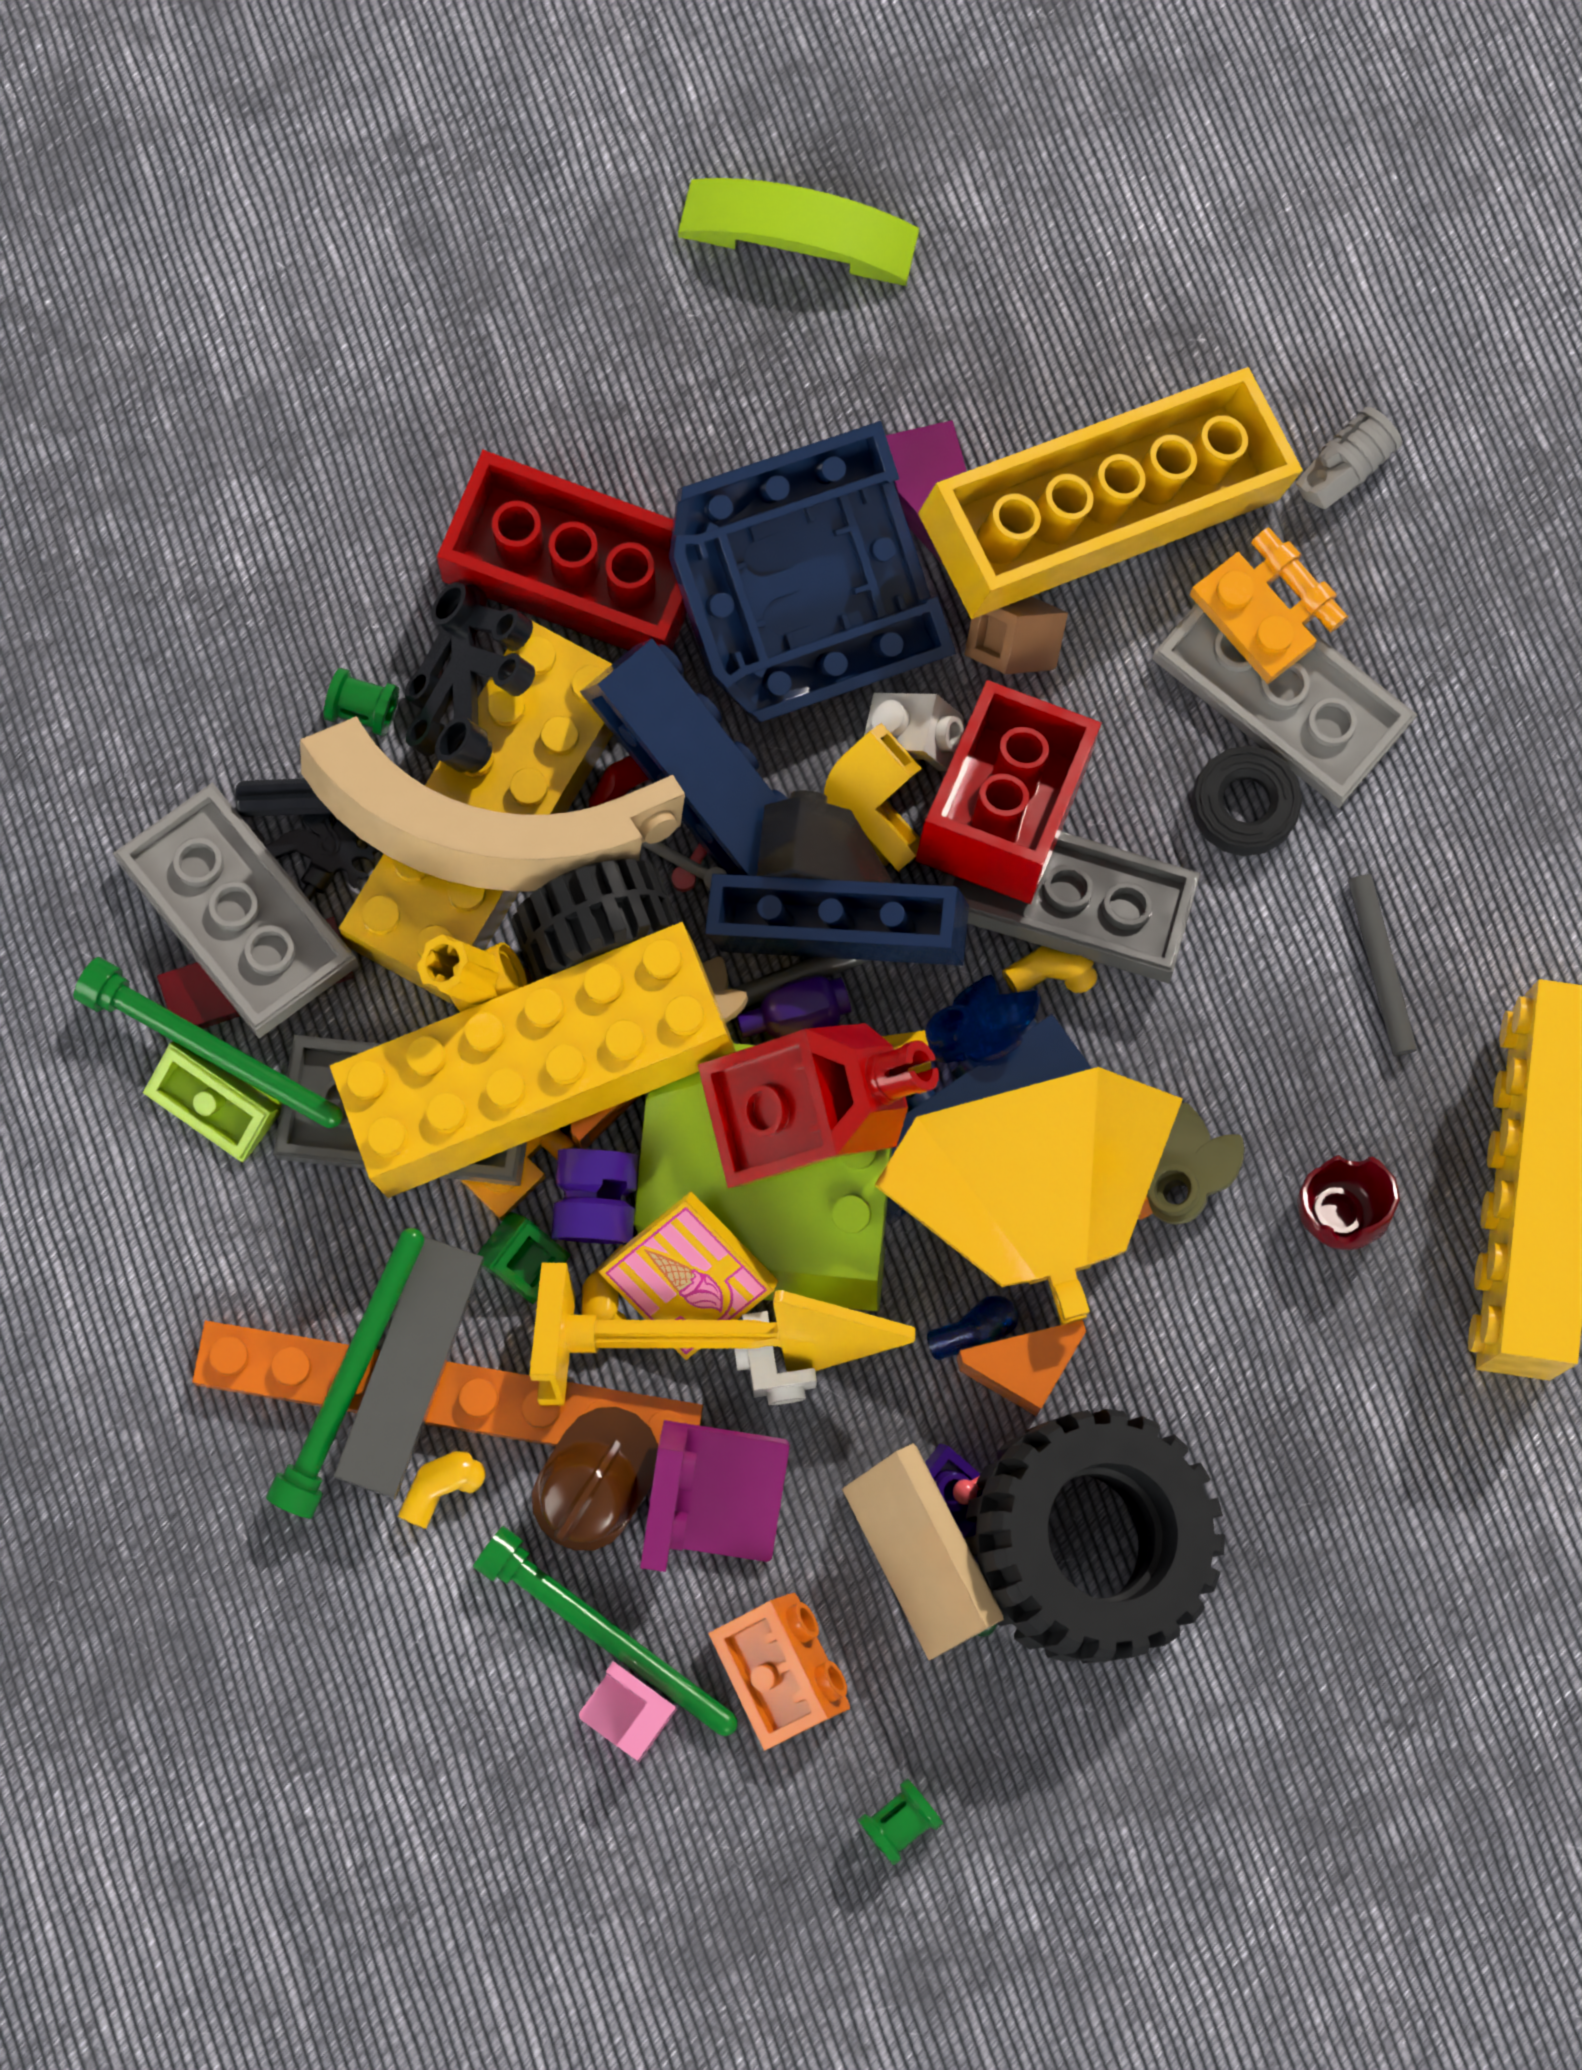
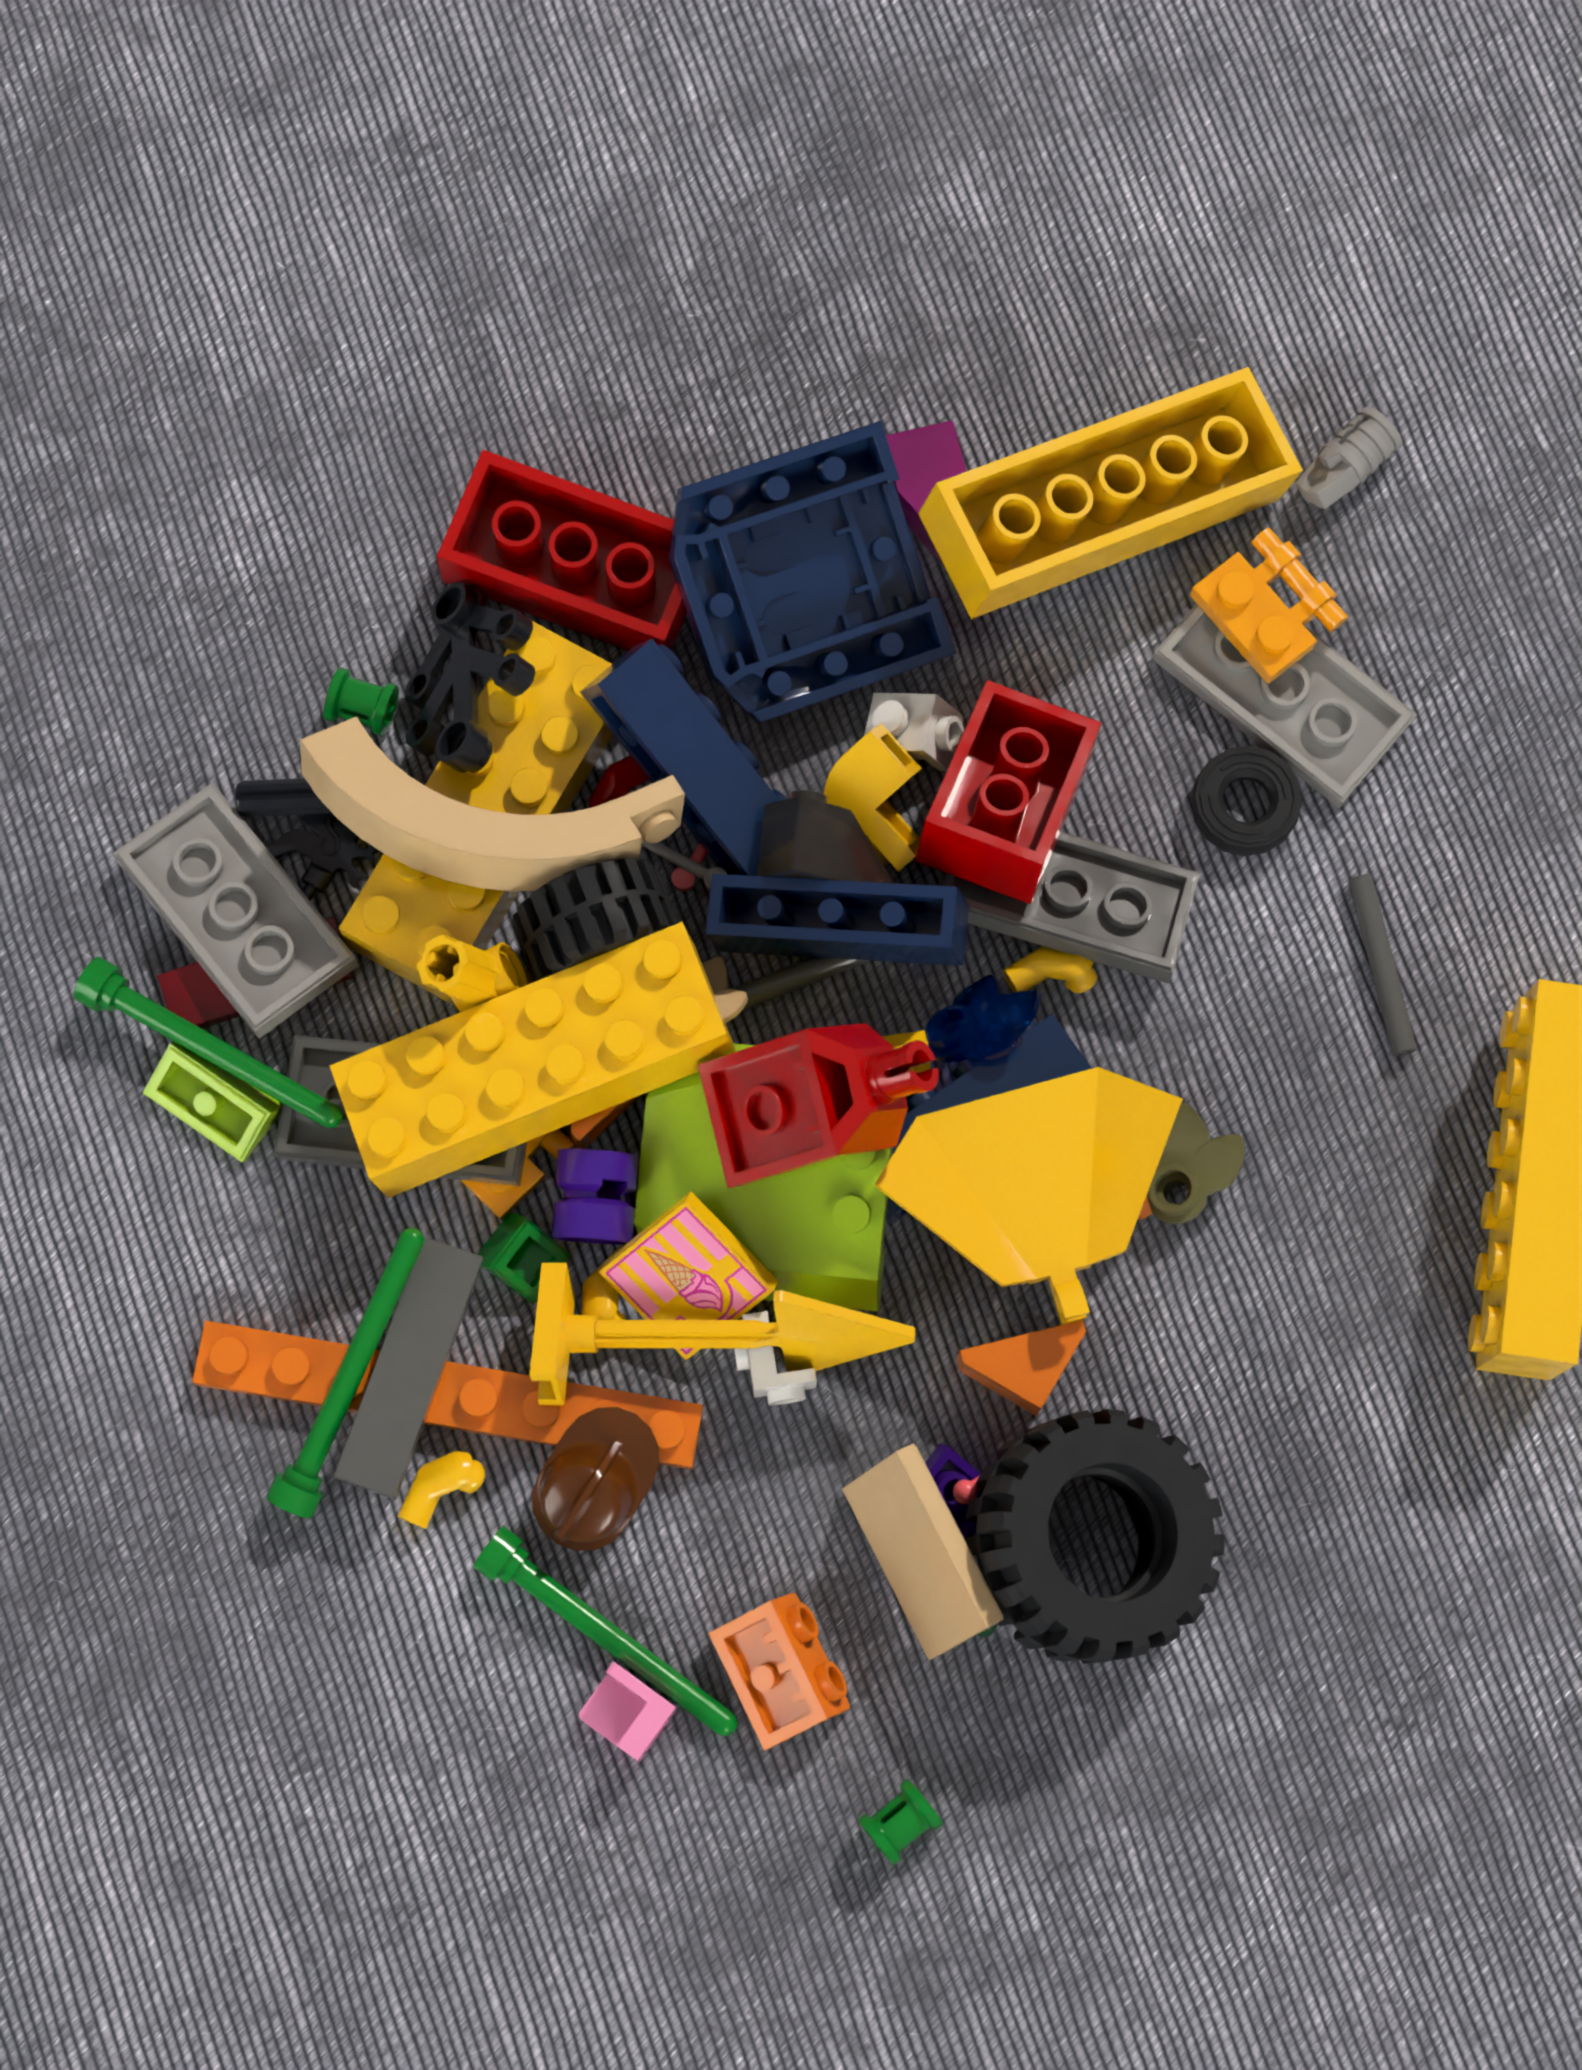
magenta bracket [640,1420,790,1572] -> none
lime slope [678,178,919,286] -> none
dark purple plant [736,975,852,1039] -> none
clear blue arm [927,1295,1019,1360] -> none
medium nougat panel [964,596,1068,674] -> none
dark red hair [1297,1155,1400,1250] -> none

